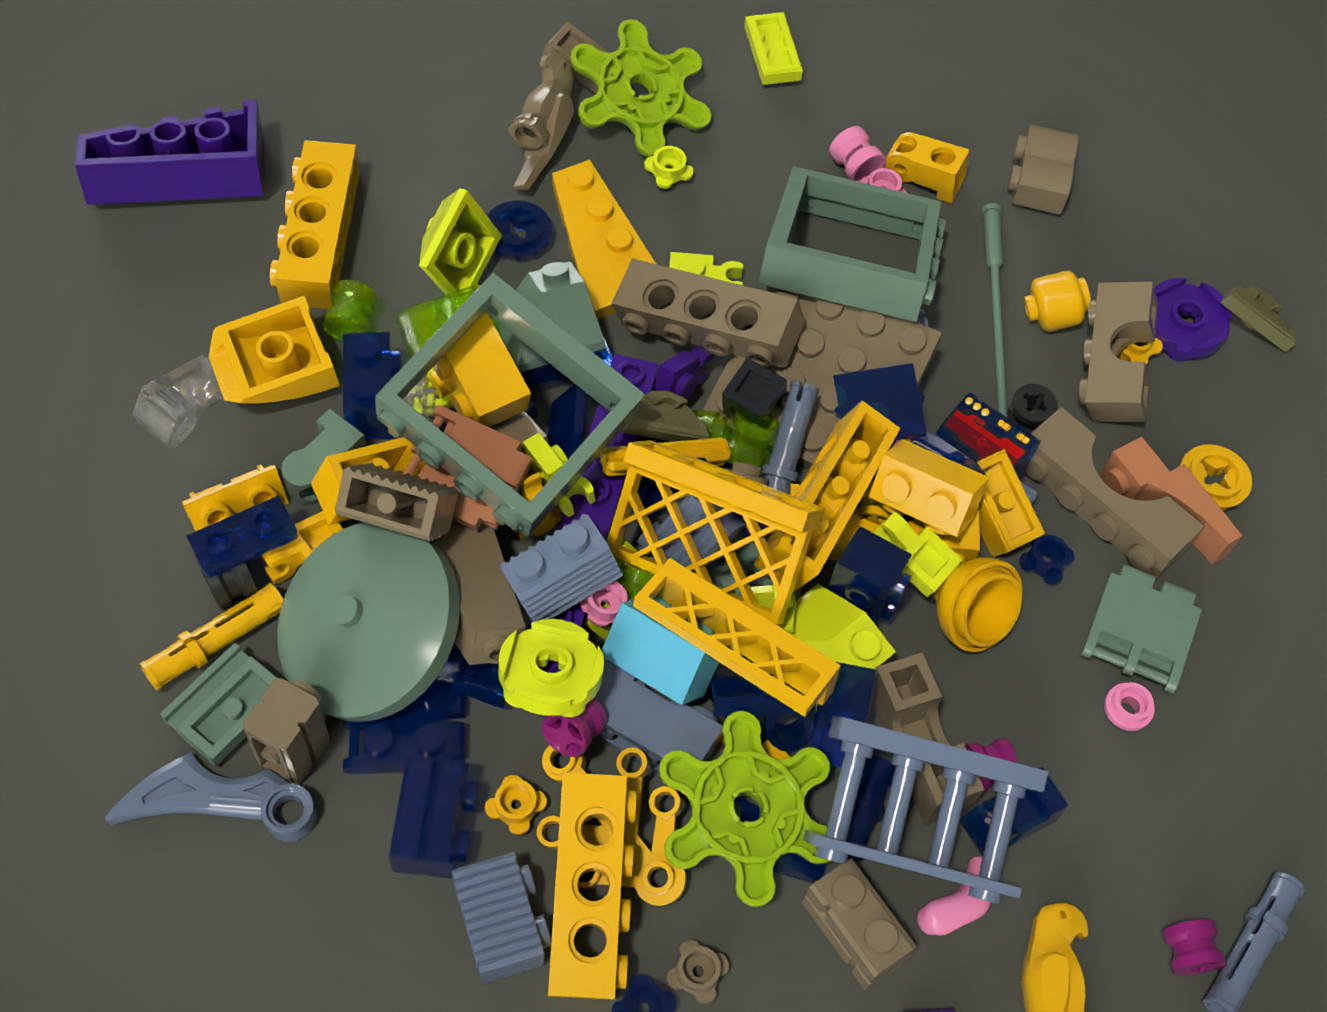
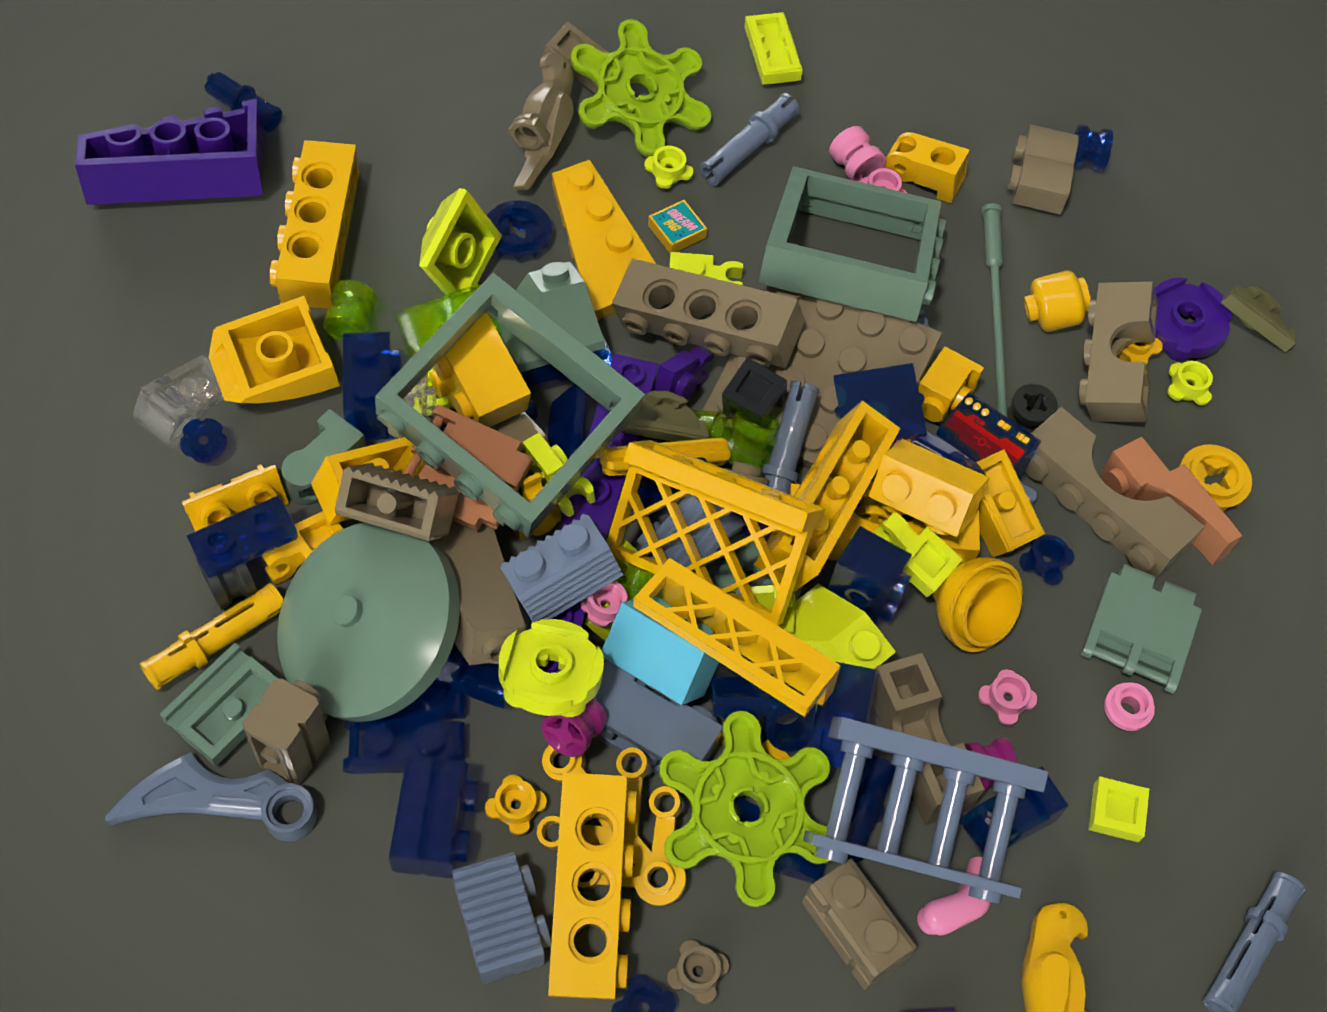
magenta wheel [1162,919,1227,976] -> none
none -> clear blue plate [179,418,227,463]
none -> clear blue axle [204,72,283,132]
none -> tile [648,200,707,253]
none -> sand blue pin [699,93,800,186]
none -> yellow brick [911,346,984,424]
none -> bright pink plate [978,669,1037,726]
none -> clear blue wheel [1074,124,1113,170]
none -> neon yellow plate [1088,776,1149,843]
none -> neon yellow plate [1167,361,1213,405]

